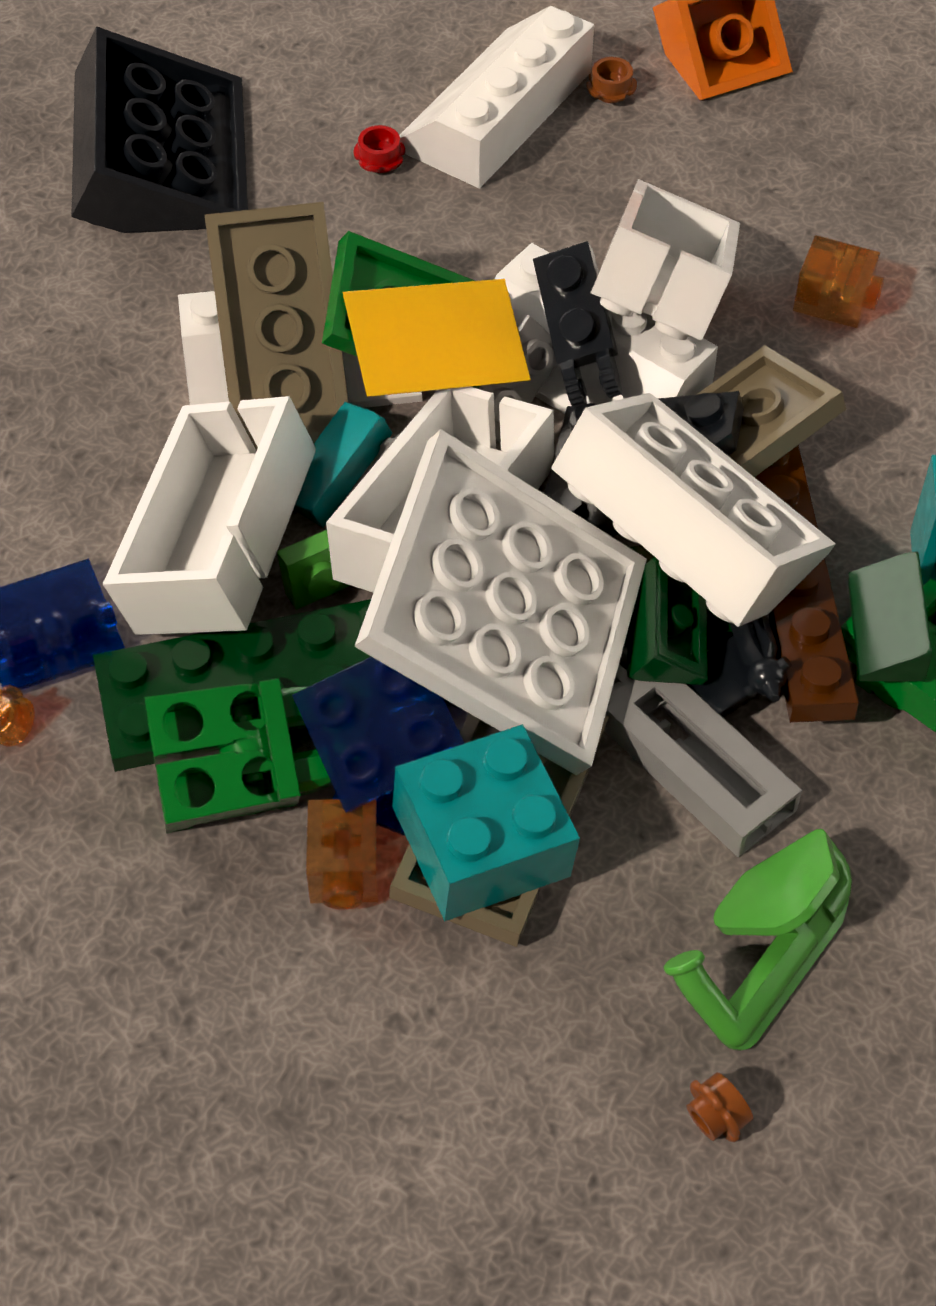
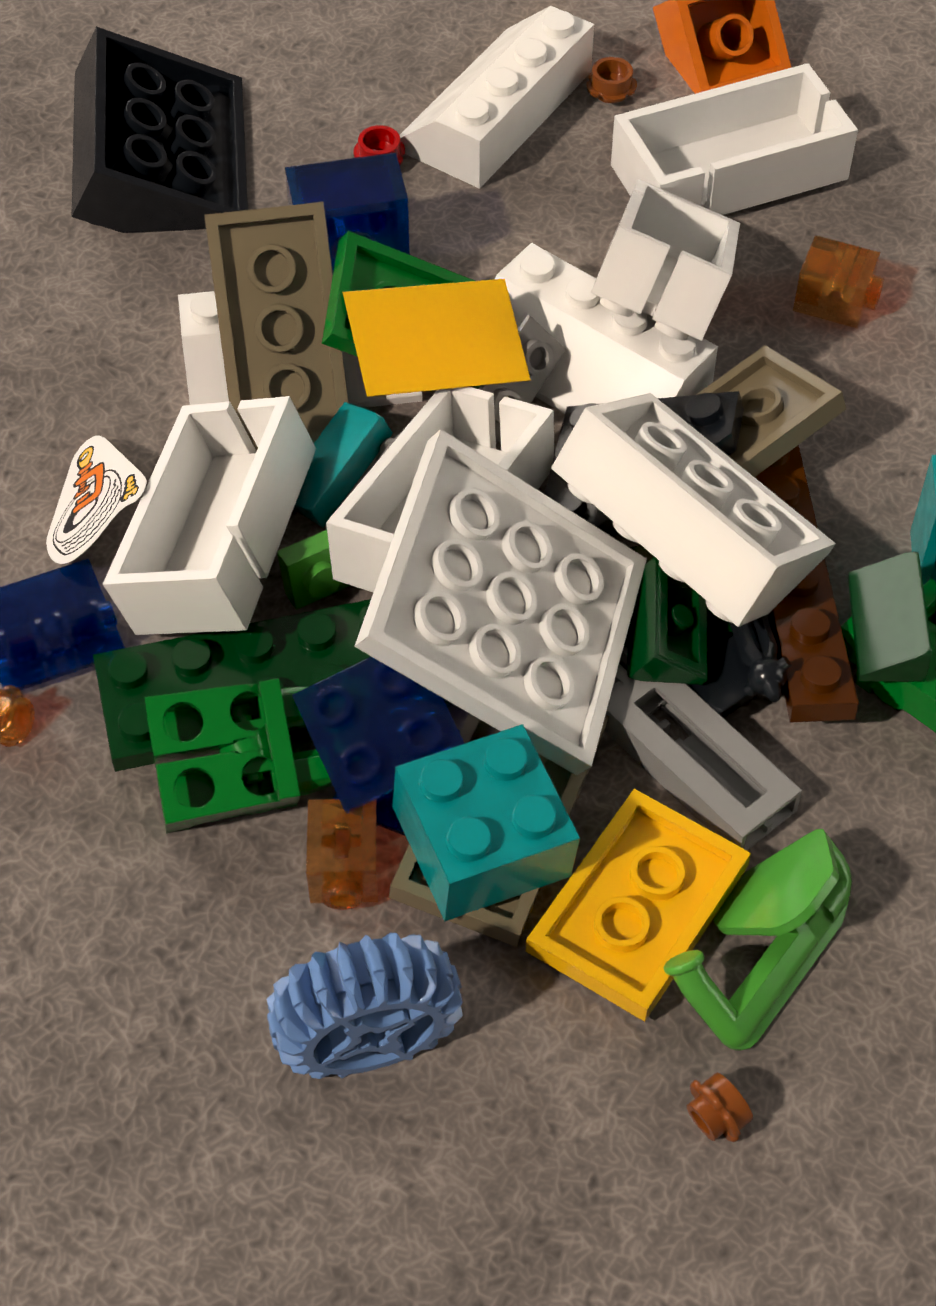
black hinge [533,241,622,409] -> none
none -> sticker [46,436,147,564]
none -> medium blue gear [267,932,463,1079]
none -> clear blue brick [285,153,410,274]
none -> yellow plate [526,789,751,1022]
none -> white piece [611,63,858,215]

